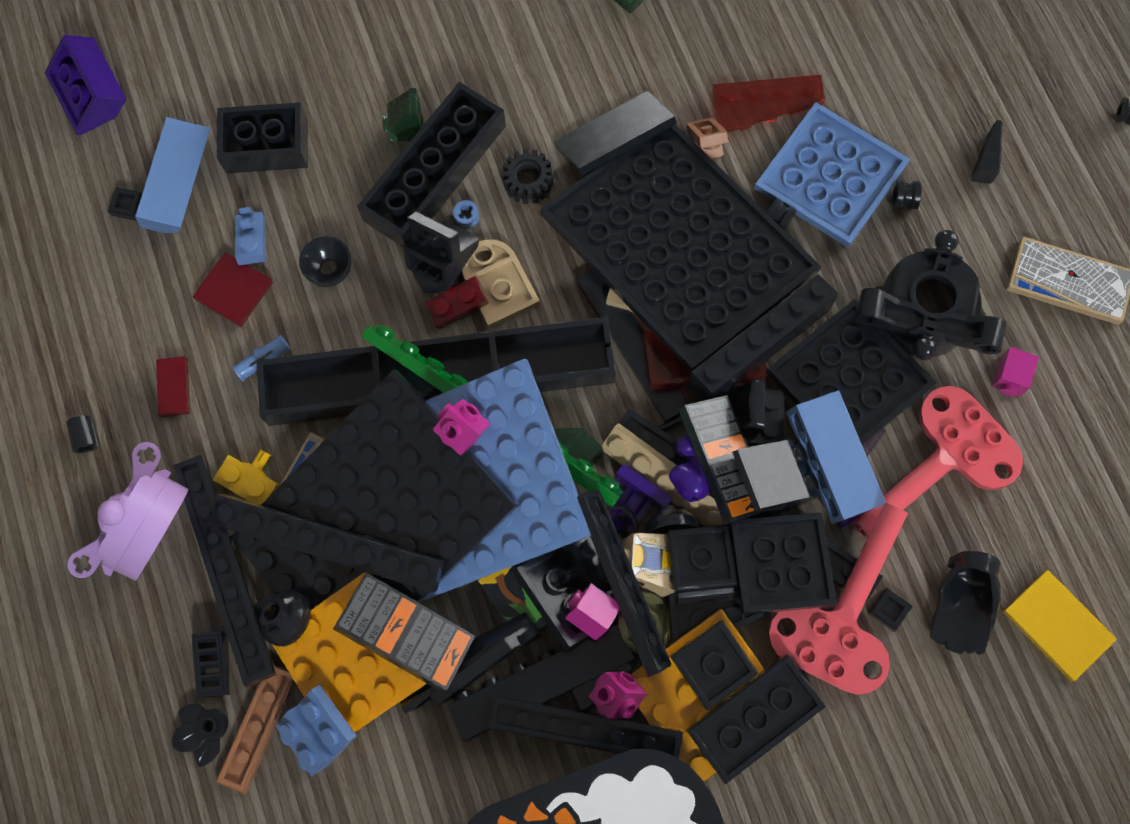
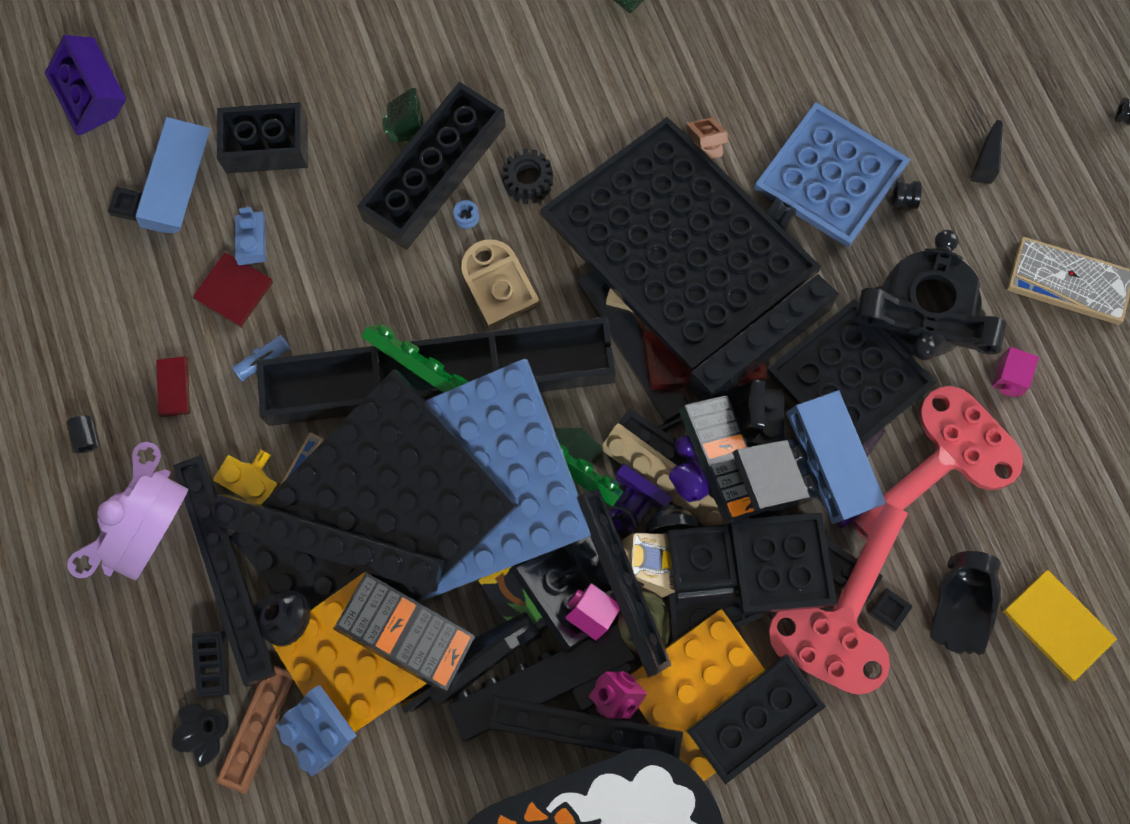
black piece [299,236,352,287] -> none
black piece [403,212,479,293] -> none
dark red plate [425,276,489,329] -> none
dark pink brick [433,399,491,456] -> none
black tile [554,90,677,176] -> none
black plate [669,620,759,710] -> none
clear red wing [712,75,825,135] -> none

